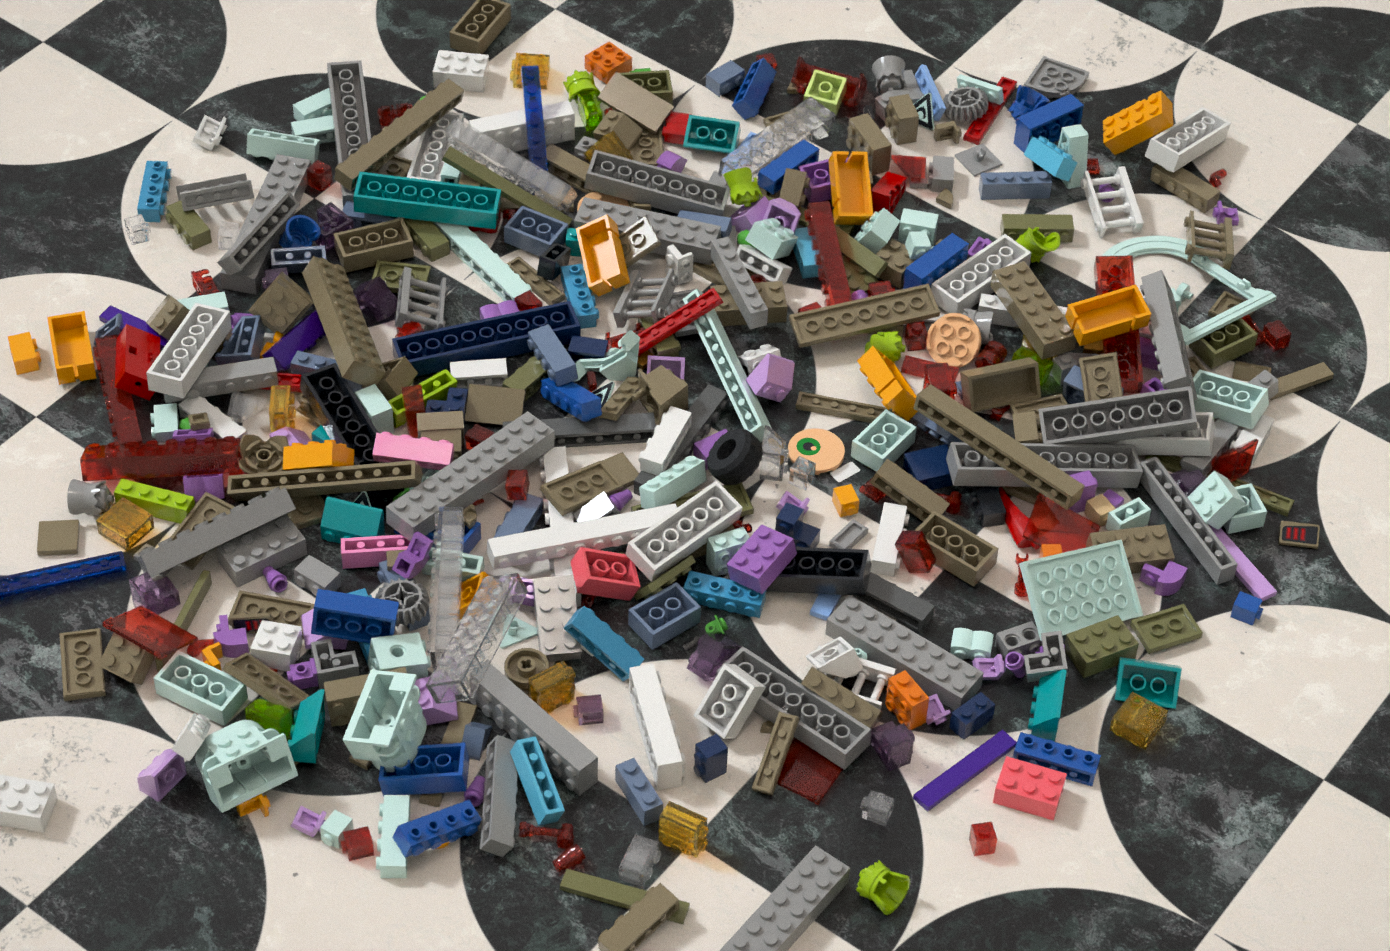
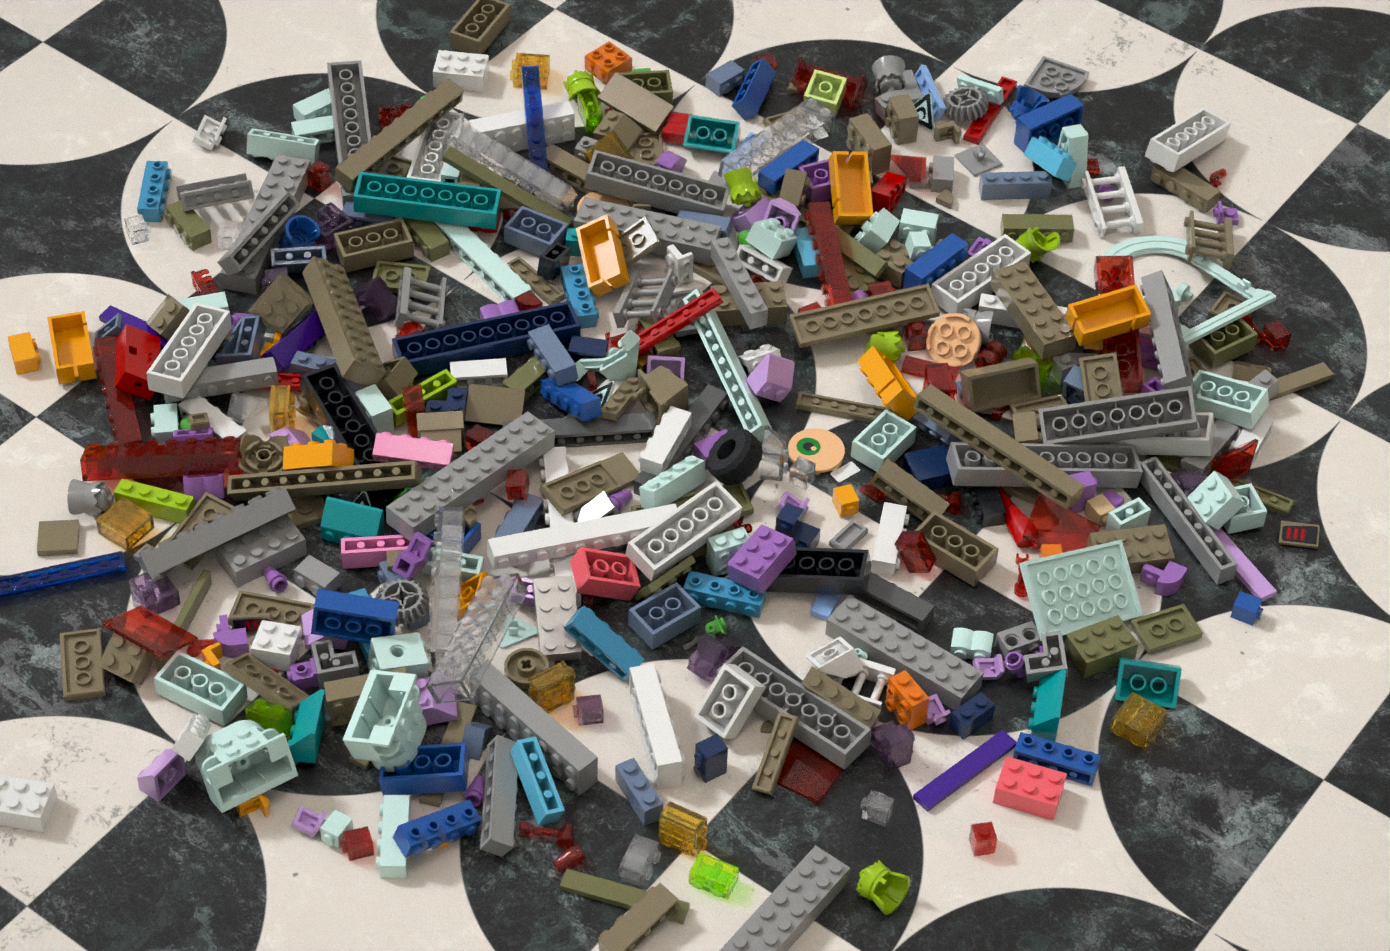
light orange piece [1103,90,1173,155] -> none
none -> clear neon green brick [689,852,739,899]

